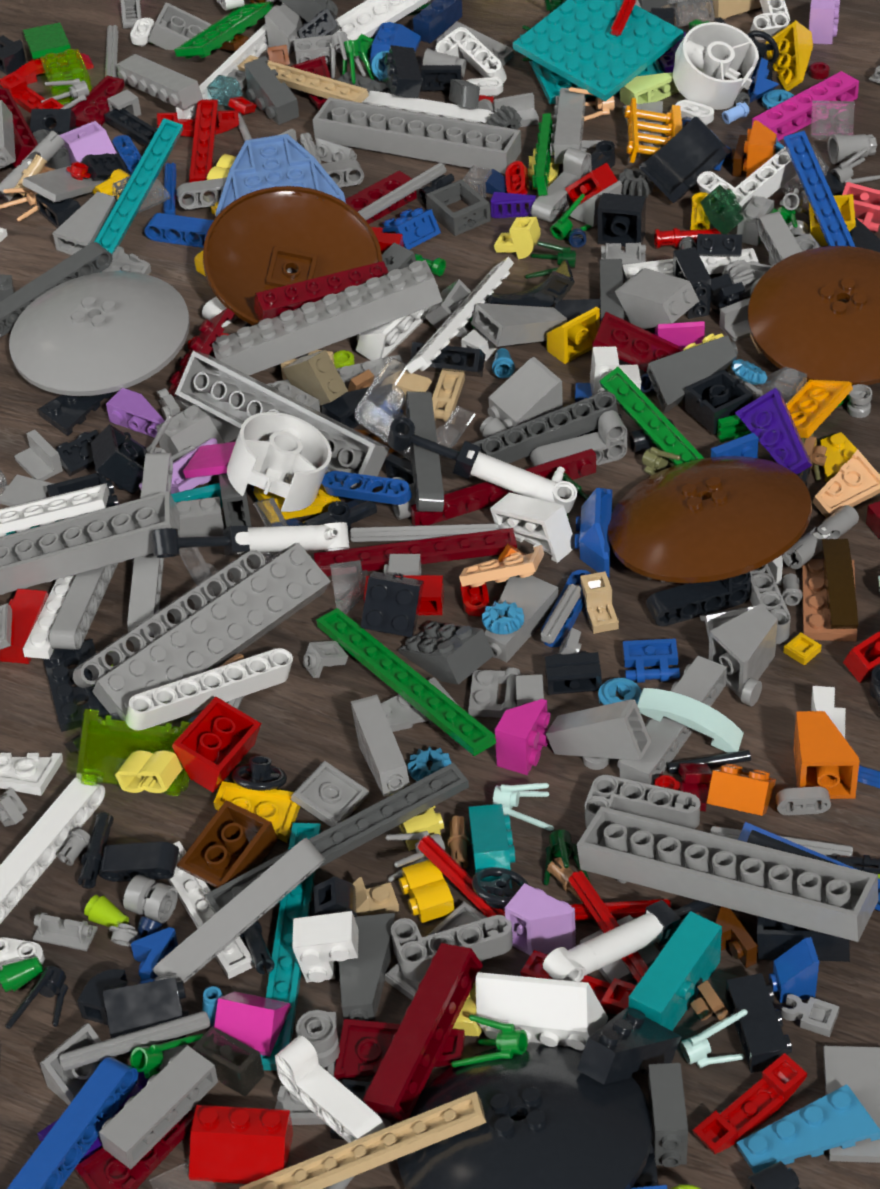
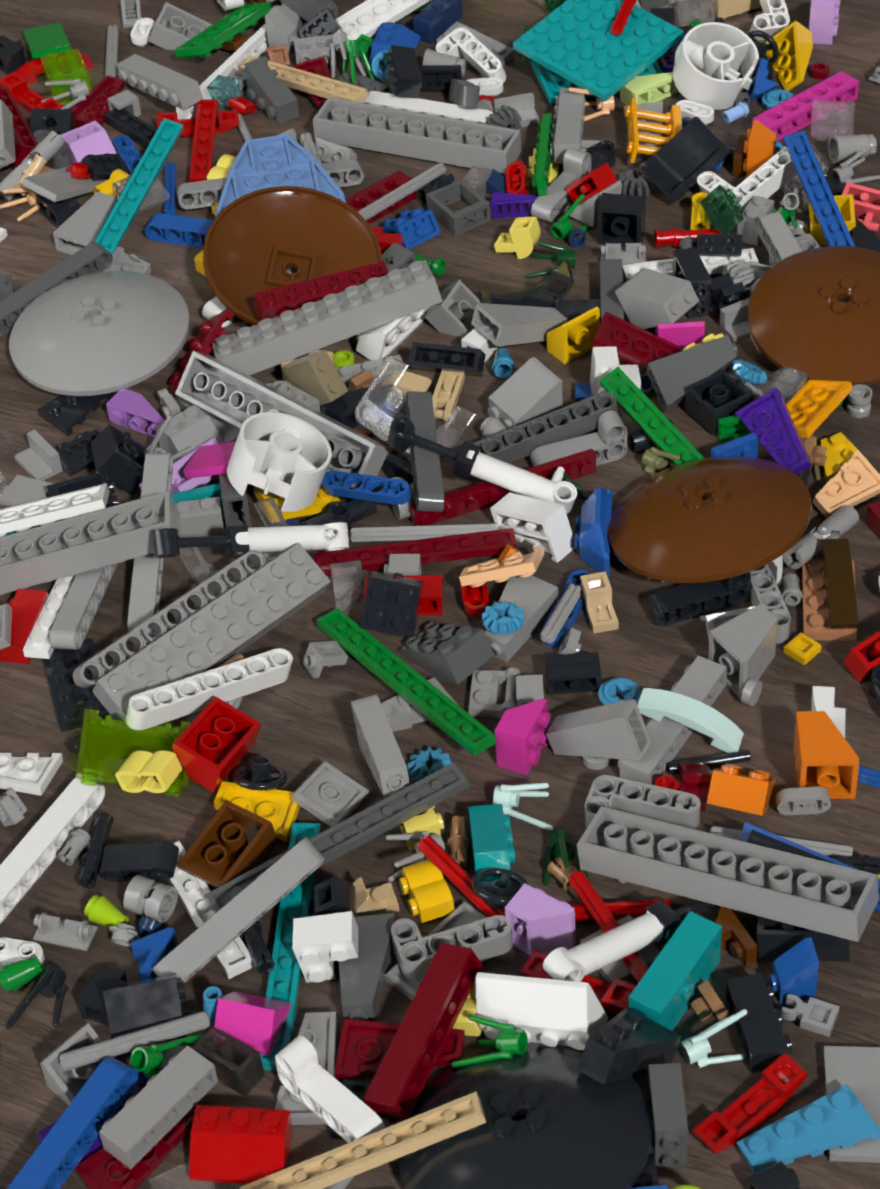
light grey wheel [296,1010,340,1068] -> none
white plate [405,257,514,374] -> none
blue plate [623,638,680,683] -> none

